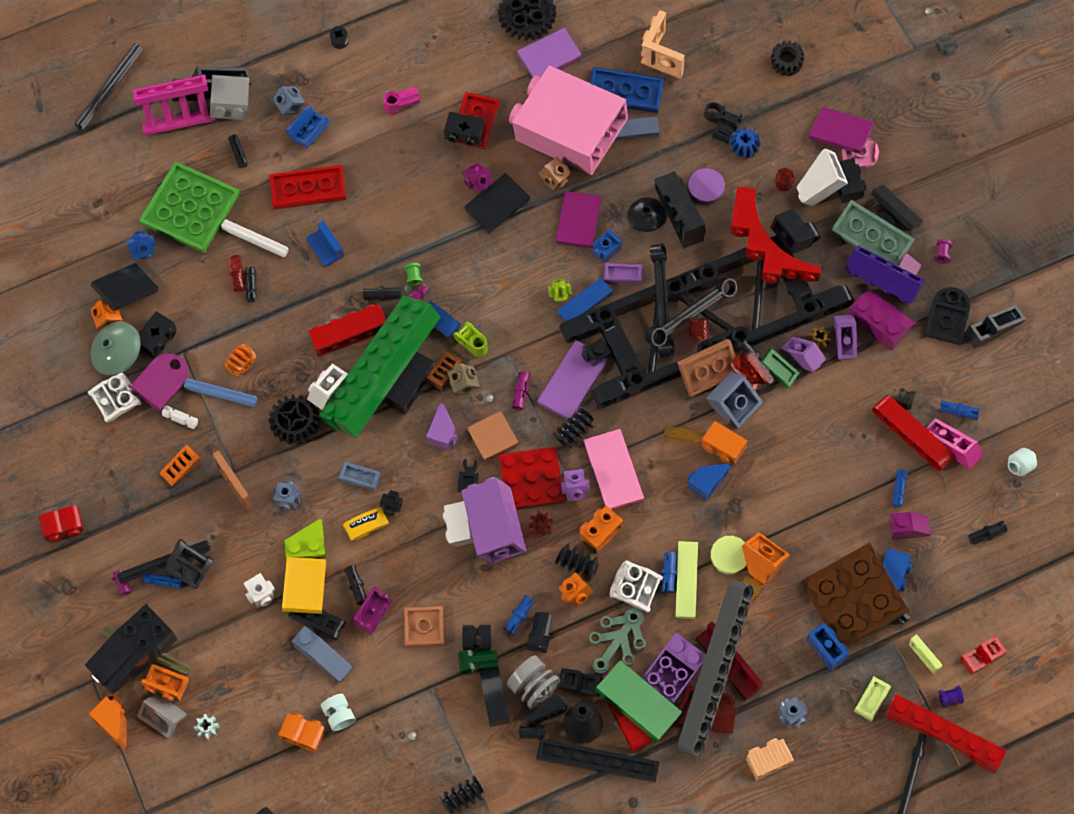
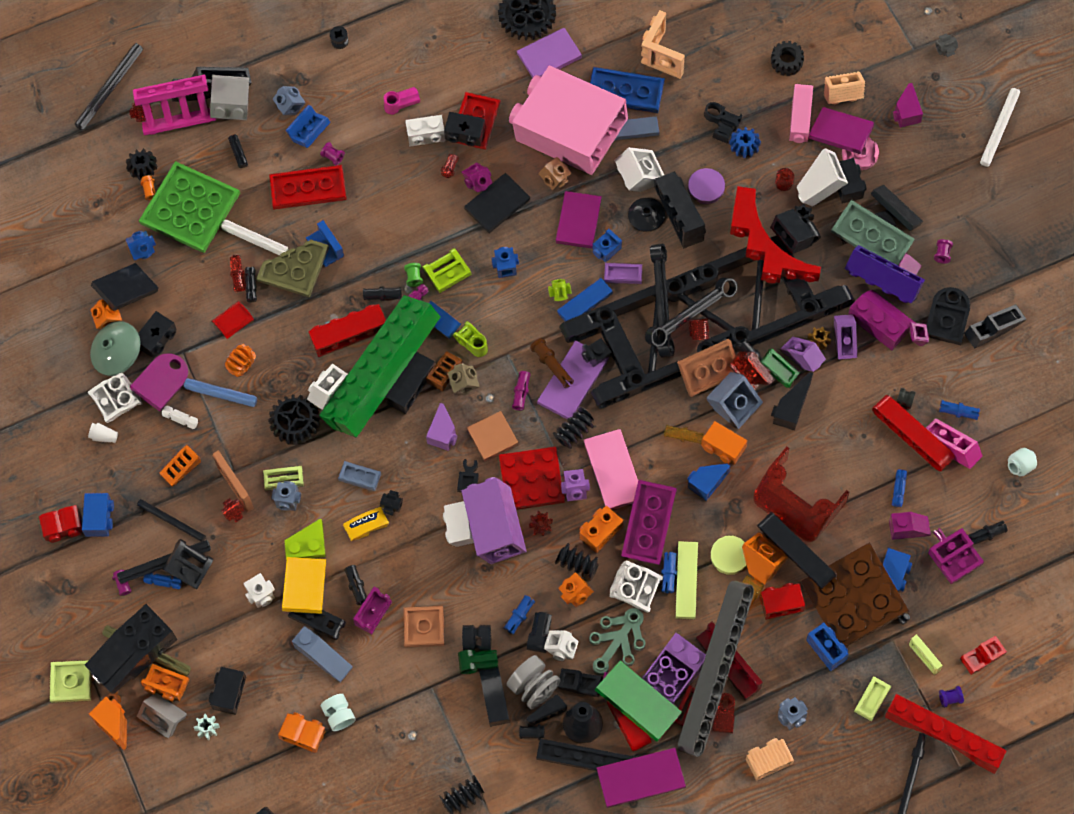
none -> yellowish green tile [50,660,91,703]
none -> blue brick [82,493,114,537]
none -> white cone [88,423,118,443]
none -> black gear [126,148,158,180]
none -> clear red gear [129,102,152,122]
none -> black bar [137,499,206,542]
none -> orange pin [140,176,156,201]
none -> black brick [209,667,246,715]
none -> red piece [212,301,254,339]
none -> clear red gear [221,498,245,522]
none -> olive plate [256,240,329,298]
none -> yellowish green tile [263,466,304,491]
none -> magenta bush [320,142,345,165]
none -> white brick [406,115,446,147]
none -> lime plate [422,248,472,293]
none -> clear red pin [441,154,459,178]
none -> blue brick [491,247,519,278]
none -> reddish brown pin [530,338,574,388]
none -> white brick [544,630,579,661]
none -> magenta tile [597,748,686,808]
none -> white slope [614,147,664,192]
none -> magenta plate [621,480,677,565]
none -> clear red windscreen [753,446,850,542]
none -> black beam [757,512,837,589]
none -> red brick [760,583,805,620]
none -> black slope [771,372,813,431]
none -> bright pink slope [789,84,813,143]
none -> black gear [794,204,814,223]
none -> light nougat brick [824,72,865,105]
none -> magenta slope [893,83,923,128]
none -> magenta slope [909,323,929,346]
none -> magenta plate [928,528,984,584]
none -> white axle [980,88,1020,167]

